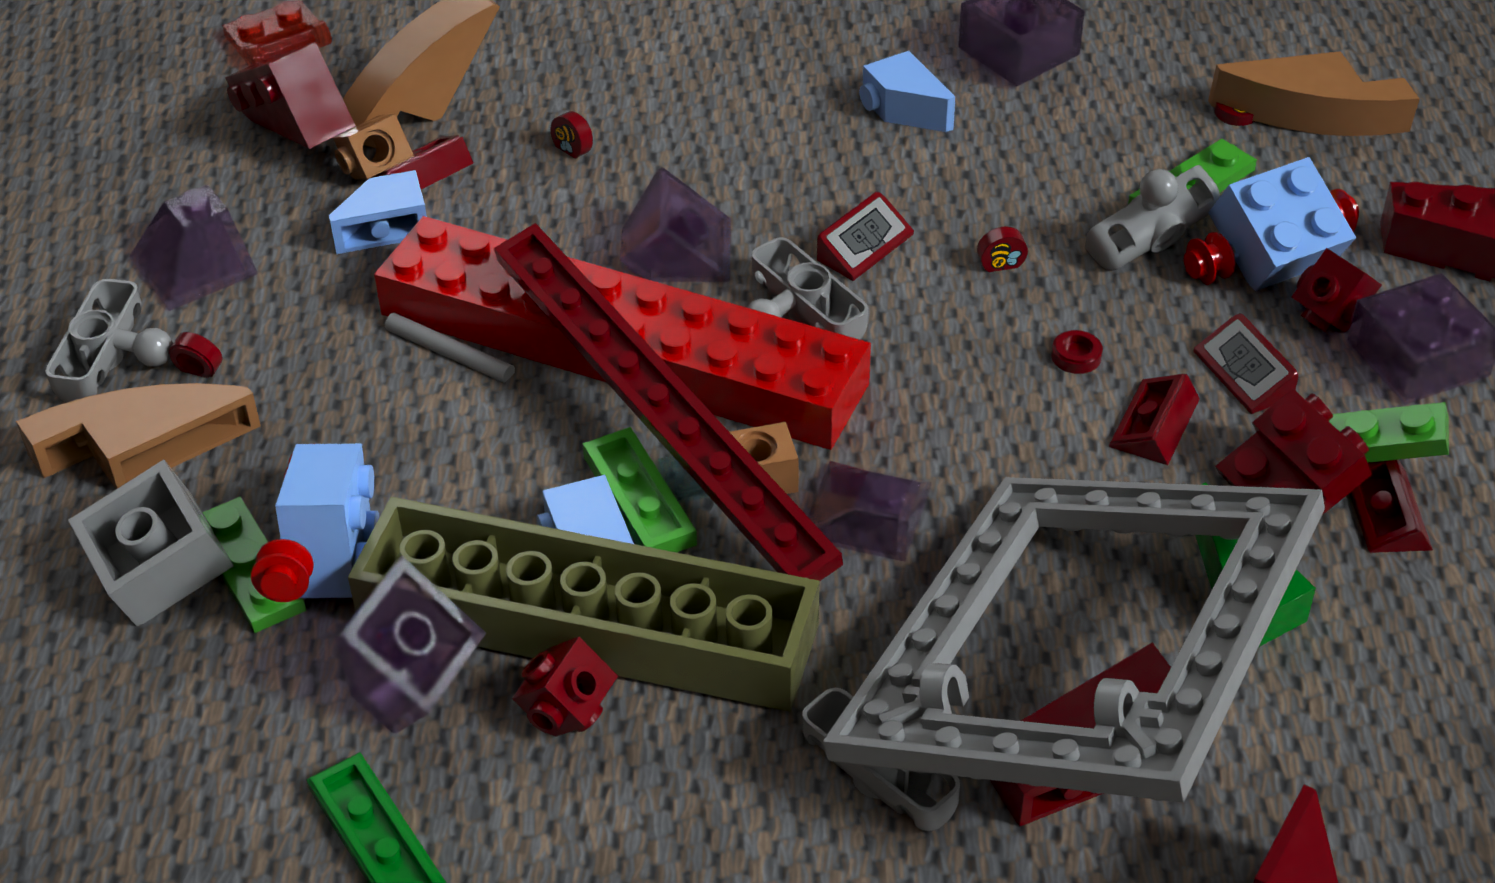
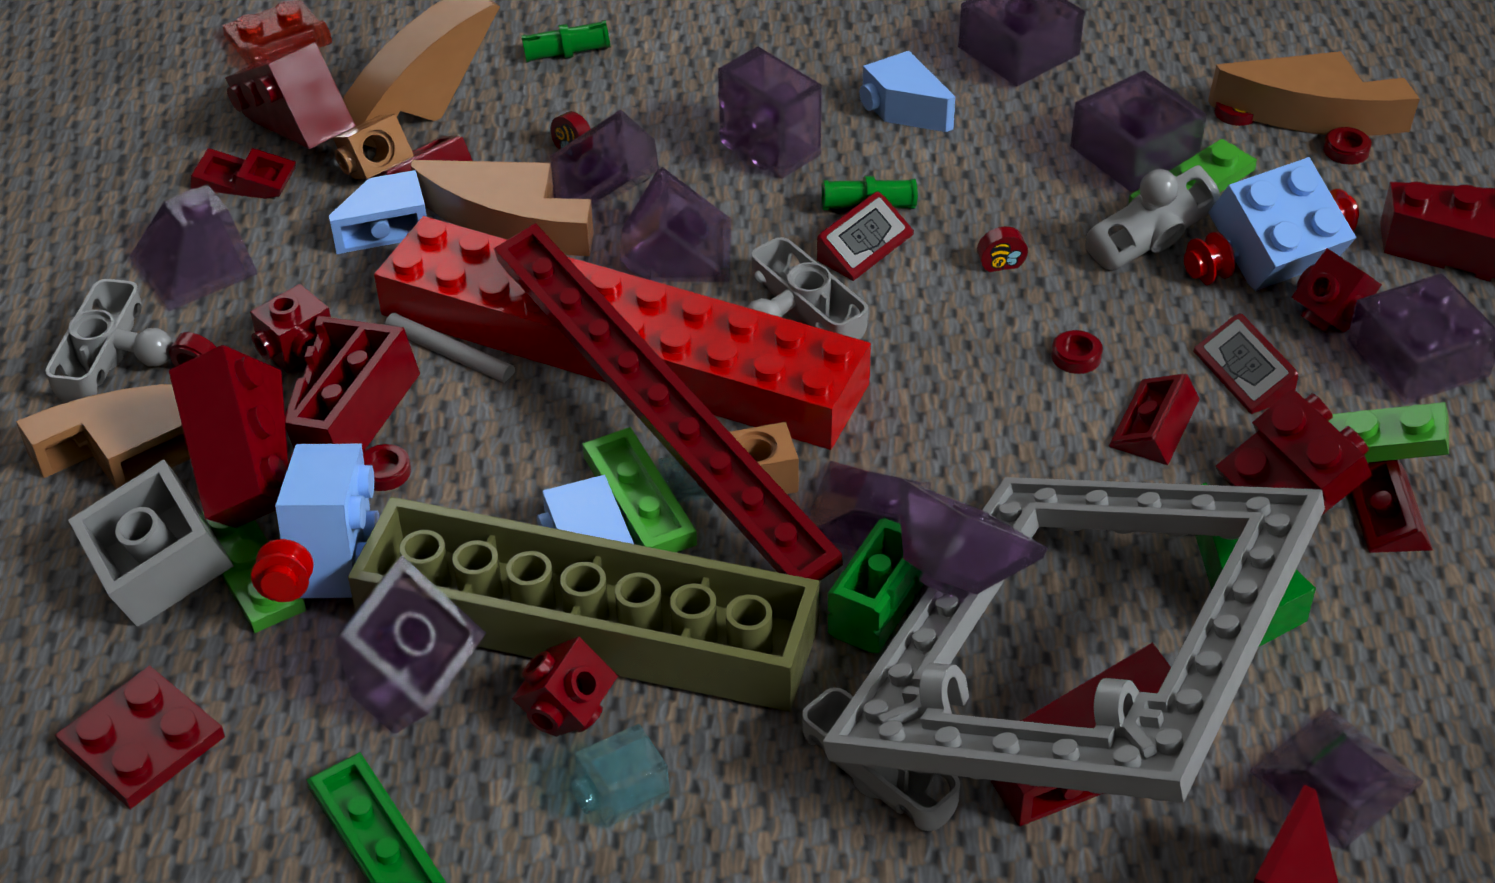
none -> dark red plate [55,665,225,810]
none -> dark red wedge [169,345,288,528]
none -> dark red slope [190,148,296,199]
none -> dark red brick [250,284,331,373]
none -> dark red wedge [285,316,420,452]
none -> dark red tile [363,444,411,491]
none -> medium nougat slope [411,160,594,256]
none -> green pin [521,20,611,62]
none -> clear purple slope [550,109,659,209]
none -> clear light blue brick [571,724,670,828]
none -> clear purple brick [718,46,822,179]
none -> green pin [821,176,918,210]
none -> green brick [828,518,930,653]
none -> clear purple slope [898,479,1048,595]
none -> clear purple brick [1070,70,1207,192]
none -> clear purple slope [1250,707,1423,849]
none -> dark red tile [1323,127,1372,165]

